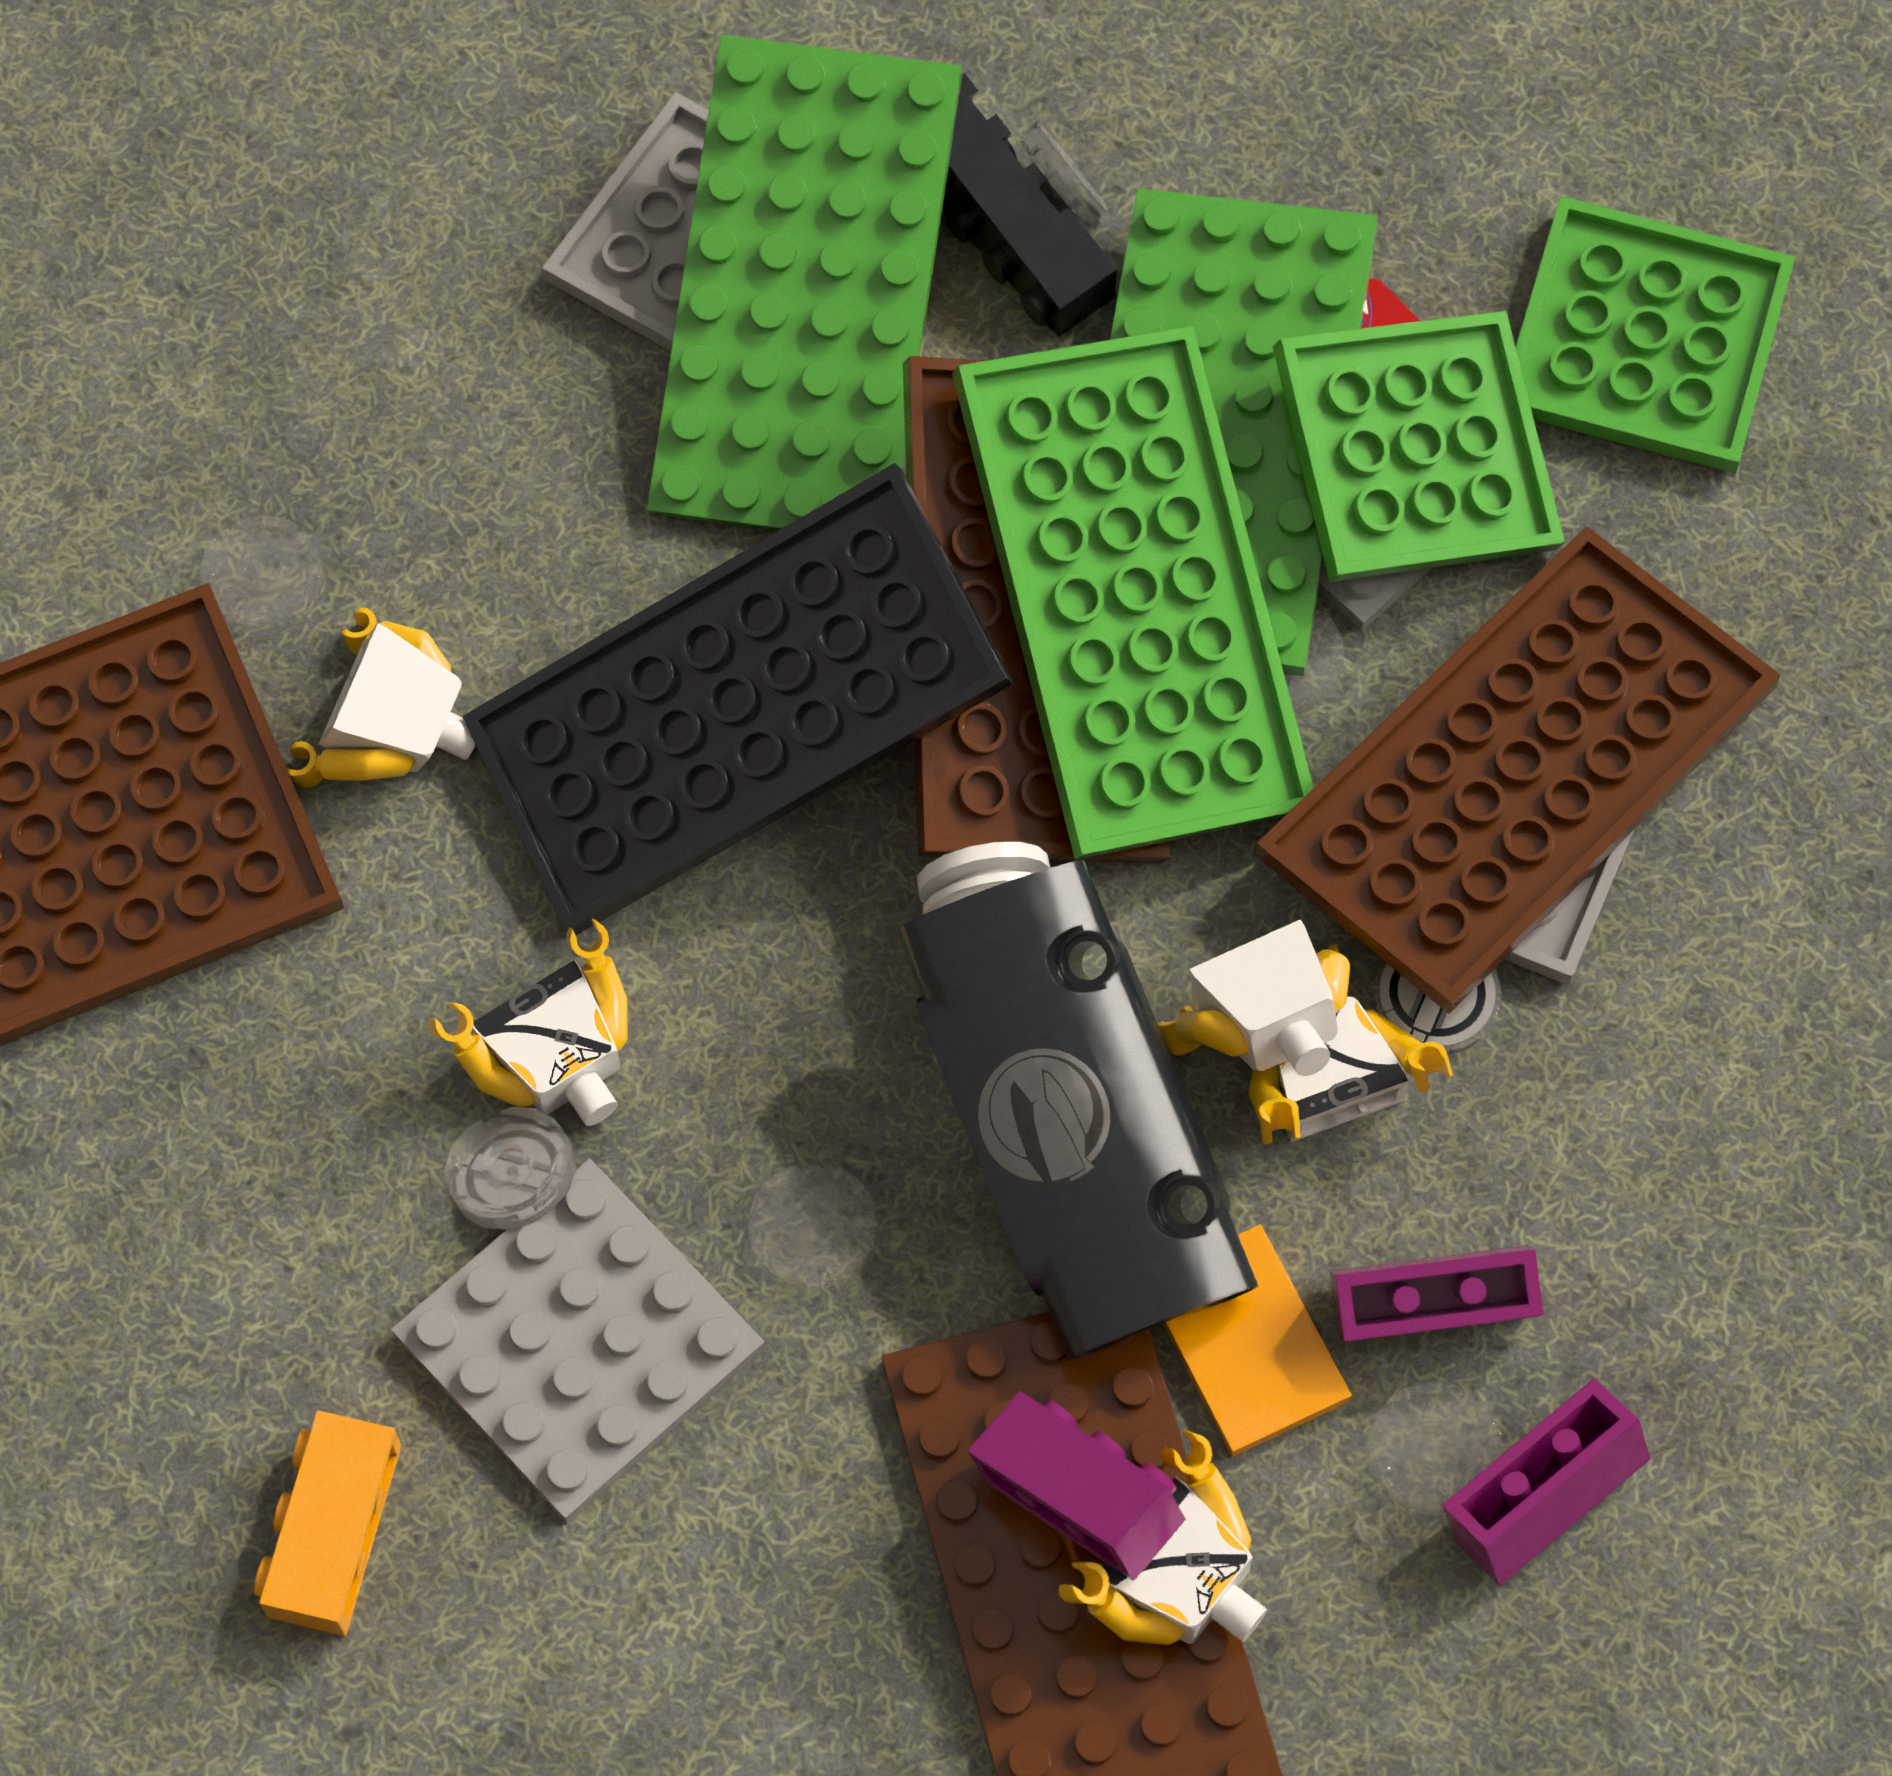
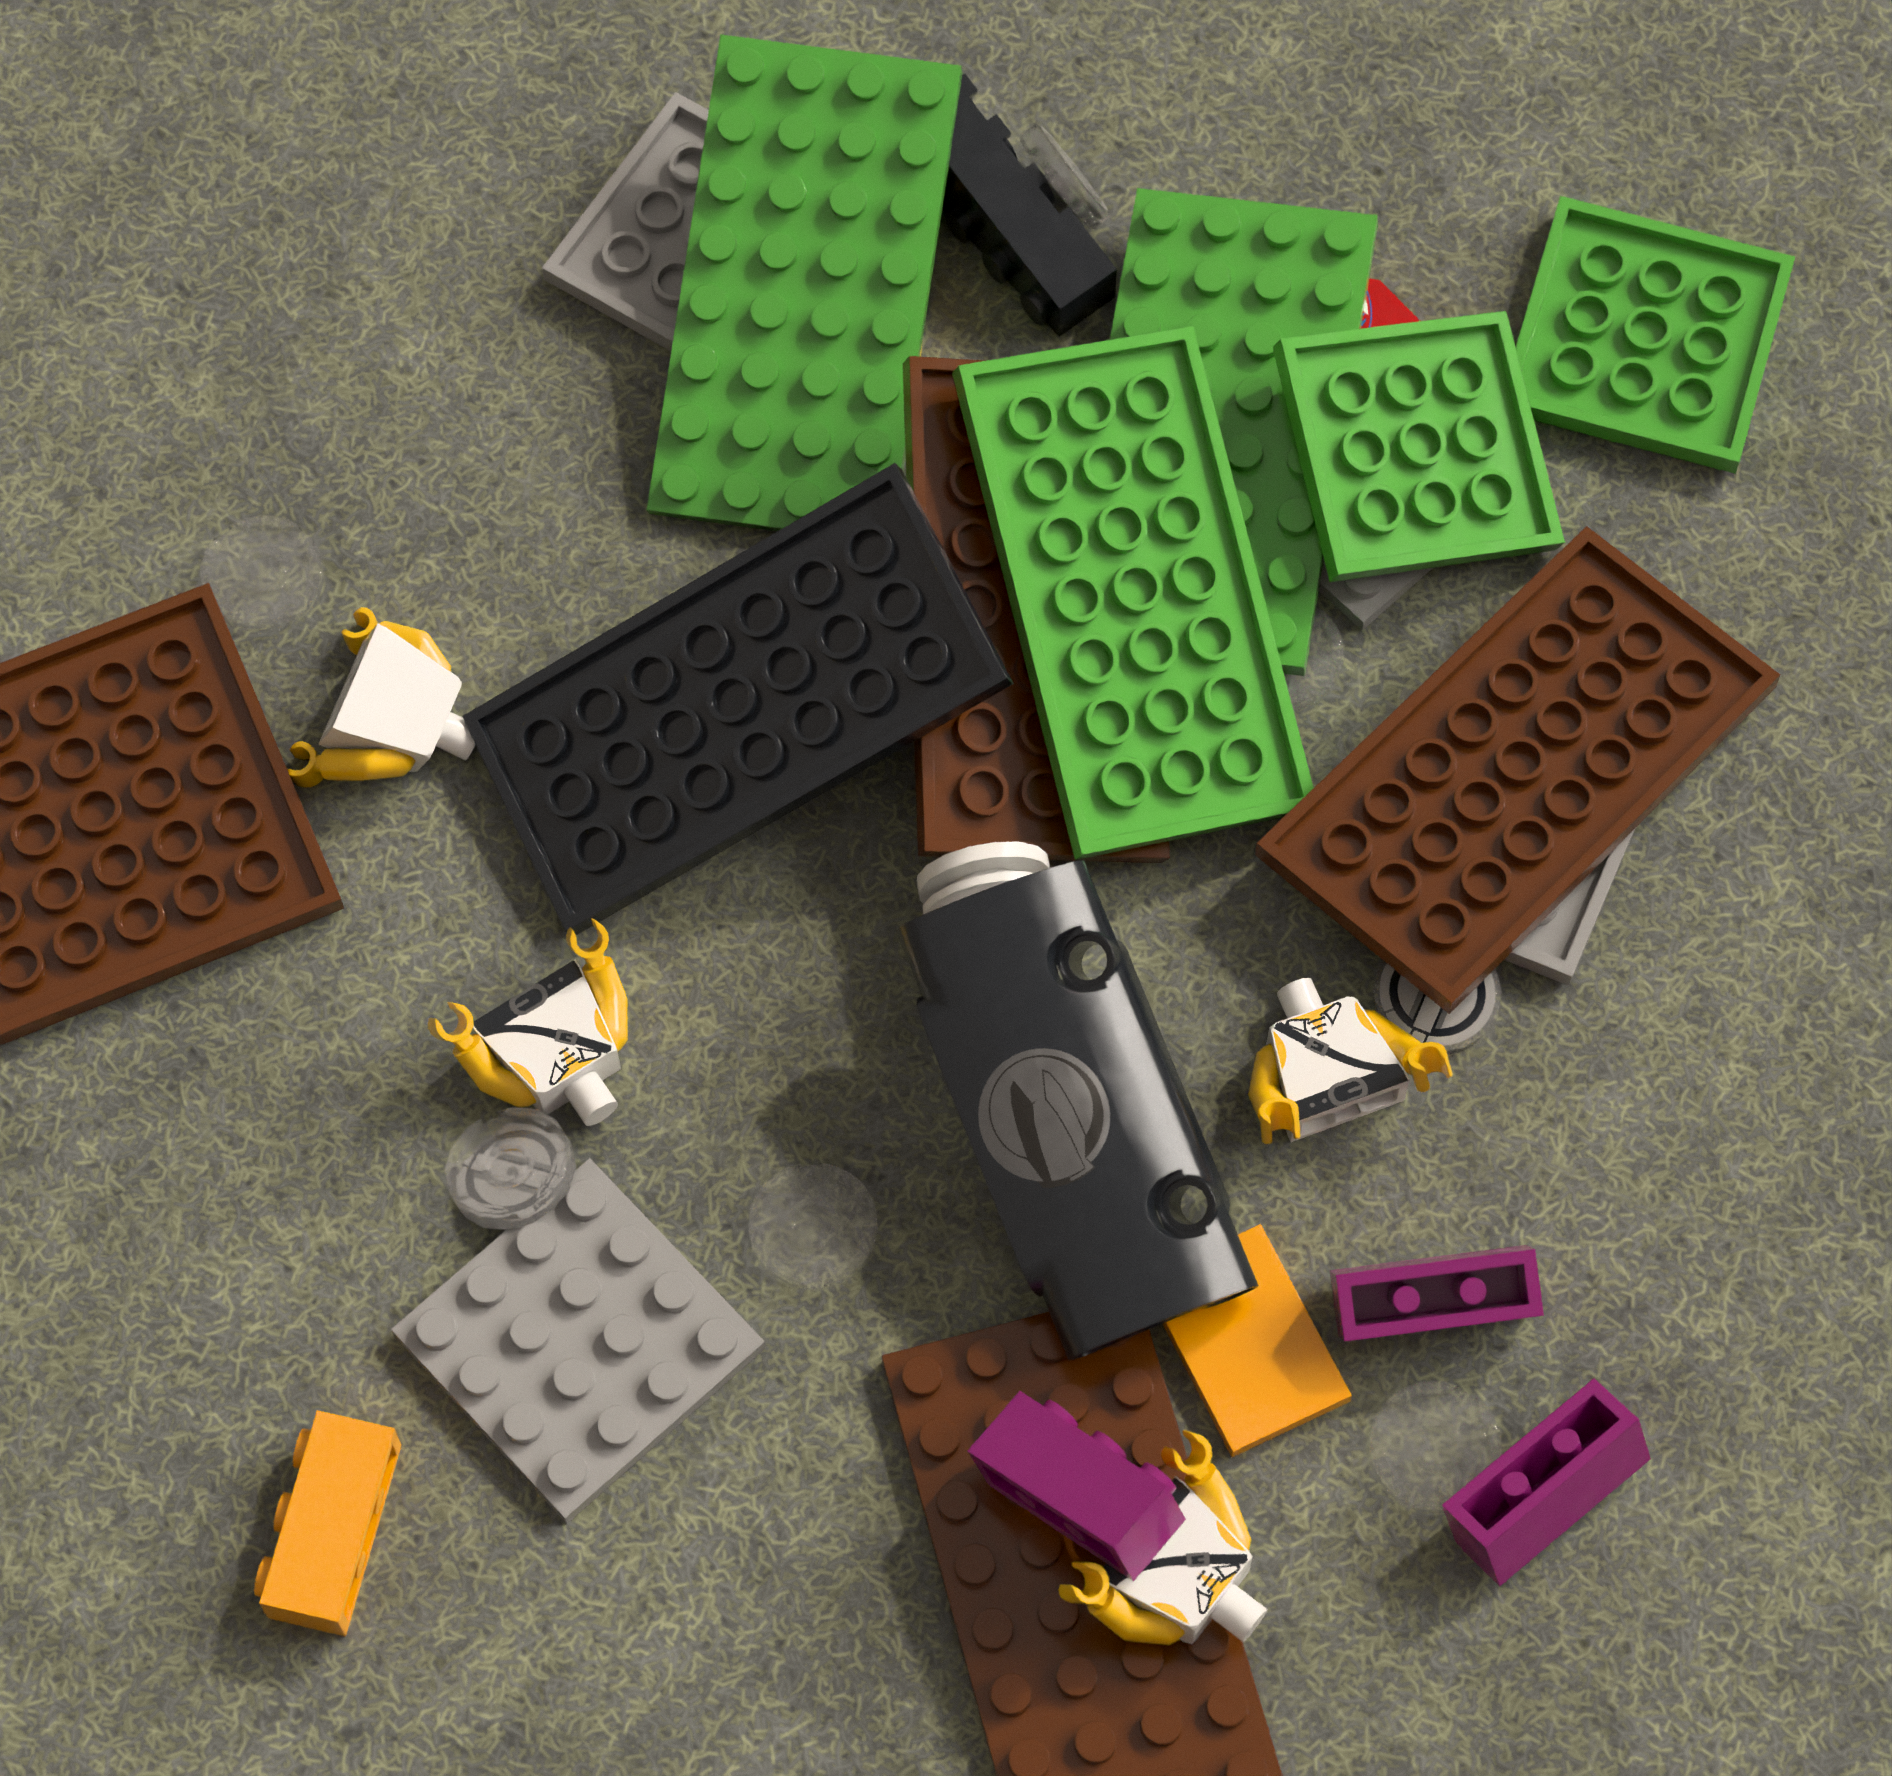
white torso [1158,920,1350,1076] -> none

